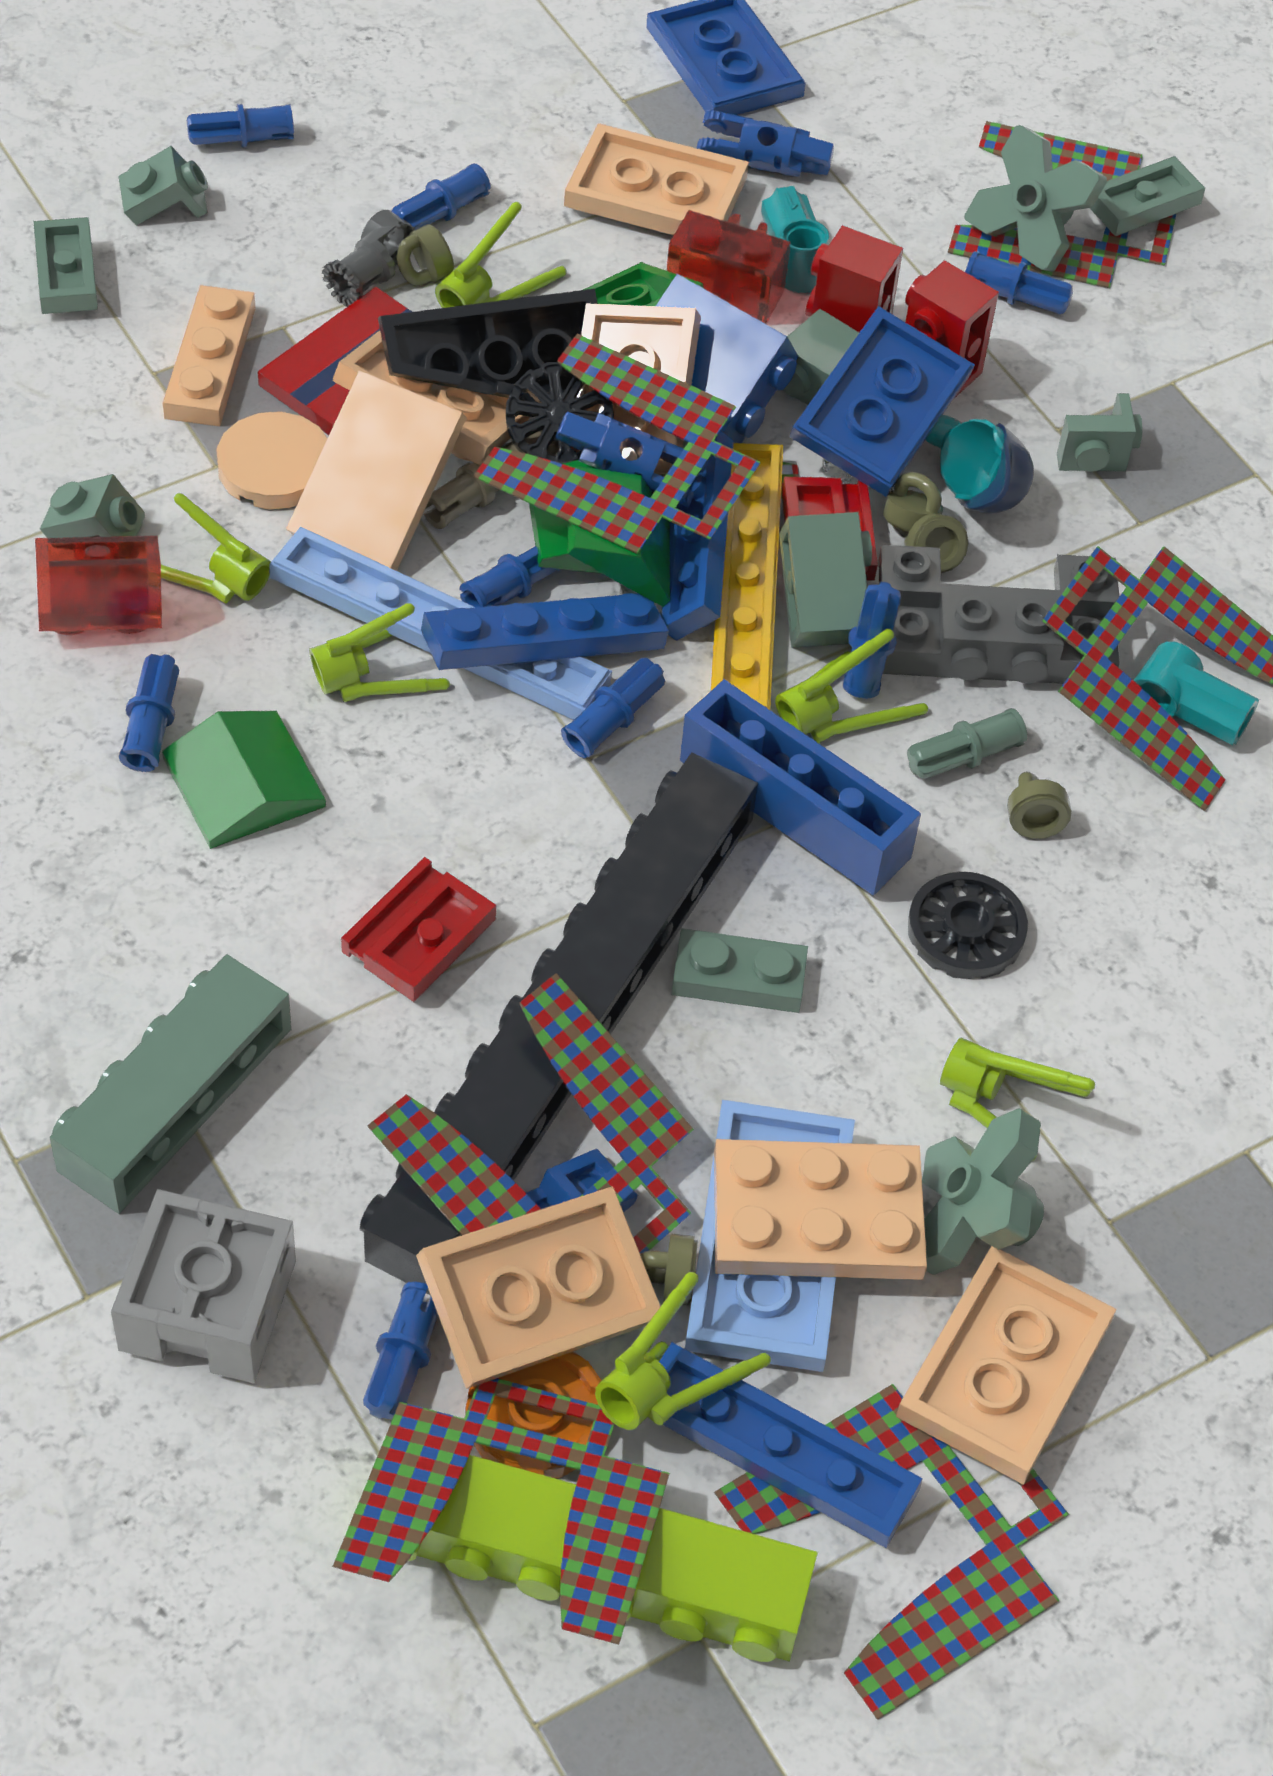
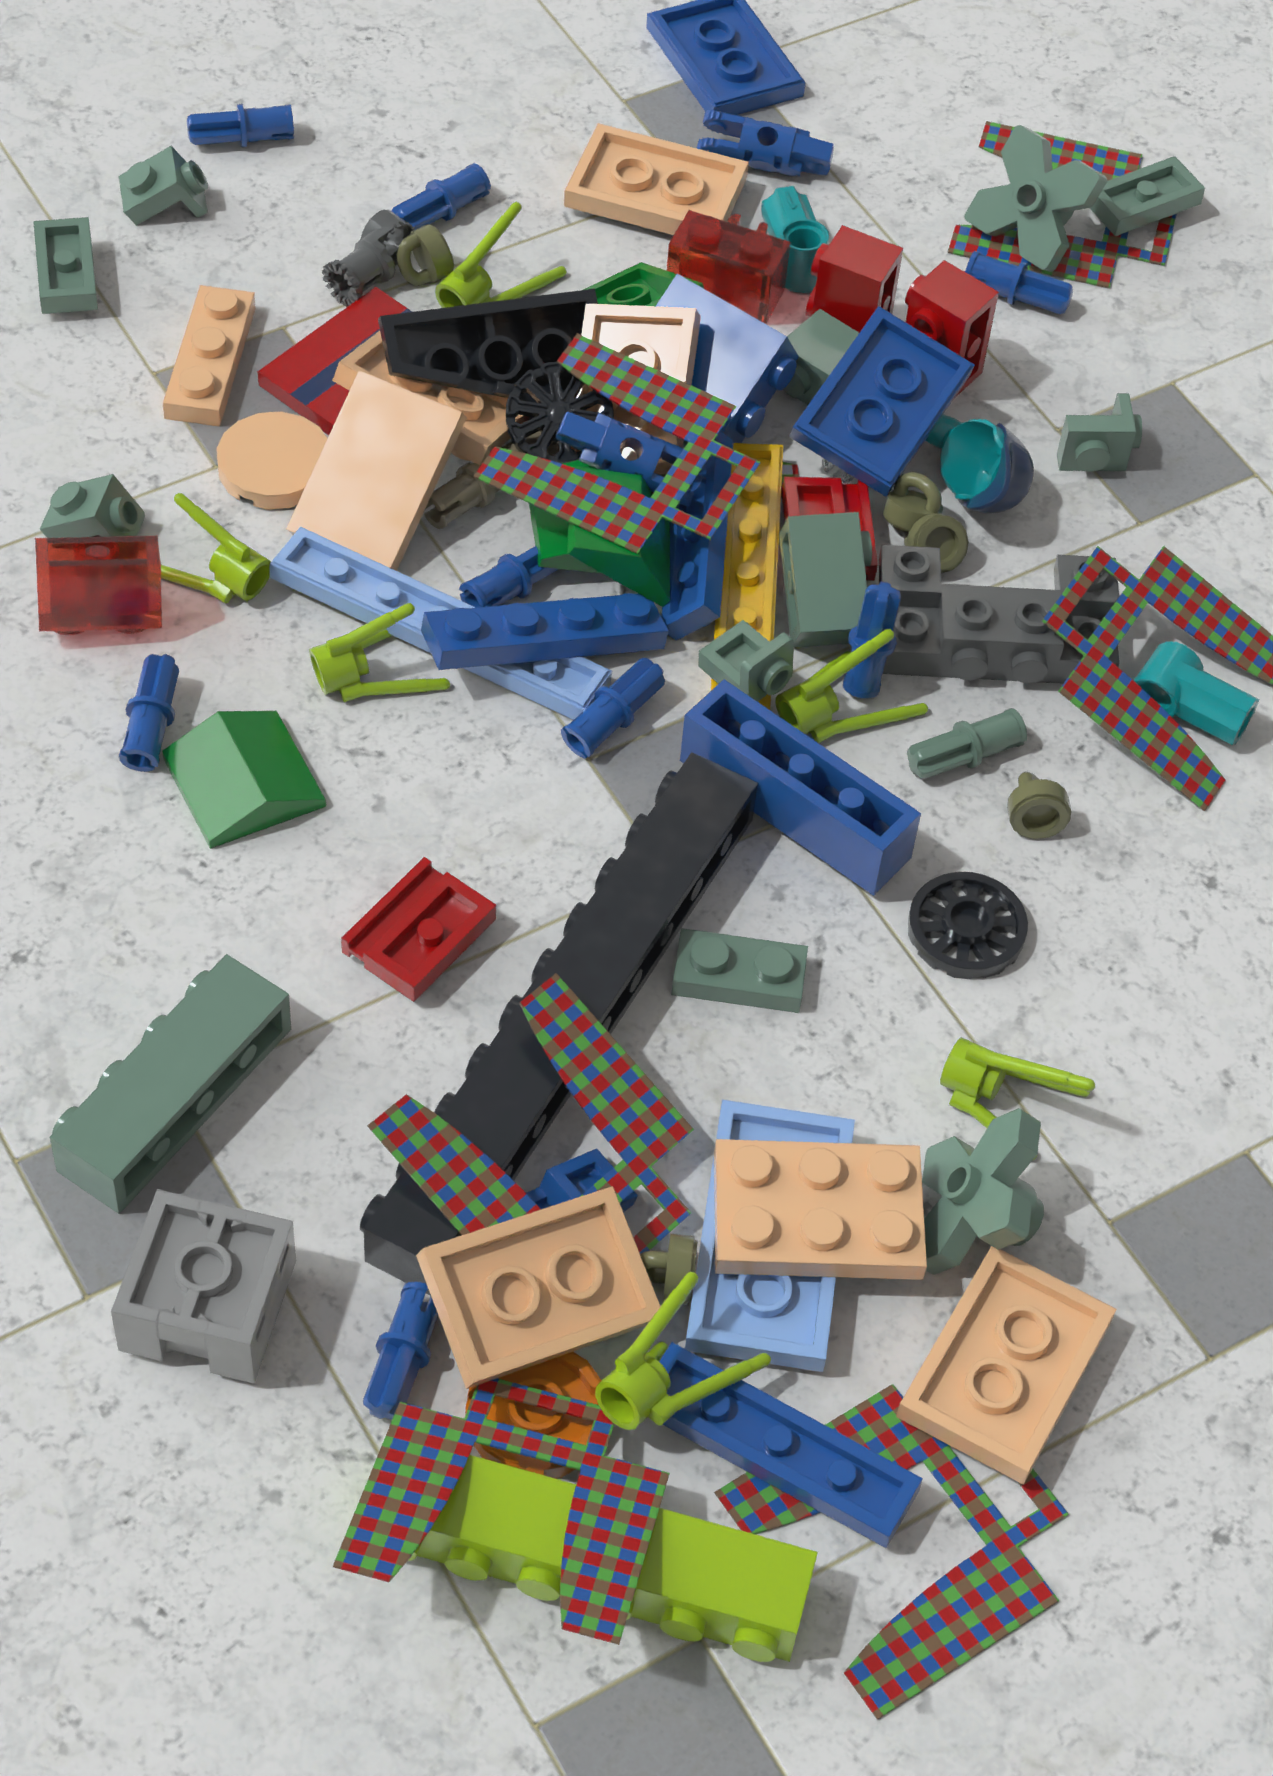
none -> sand green bracket [698,620,794,702]

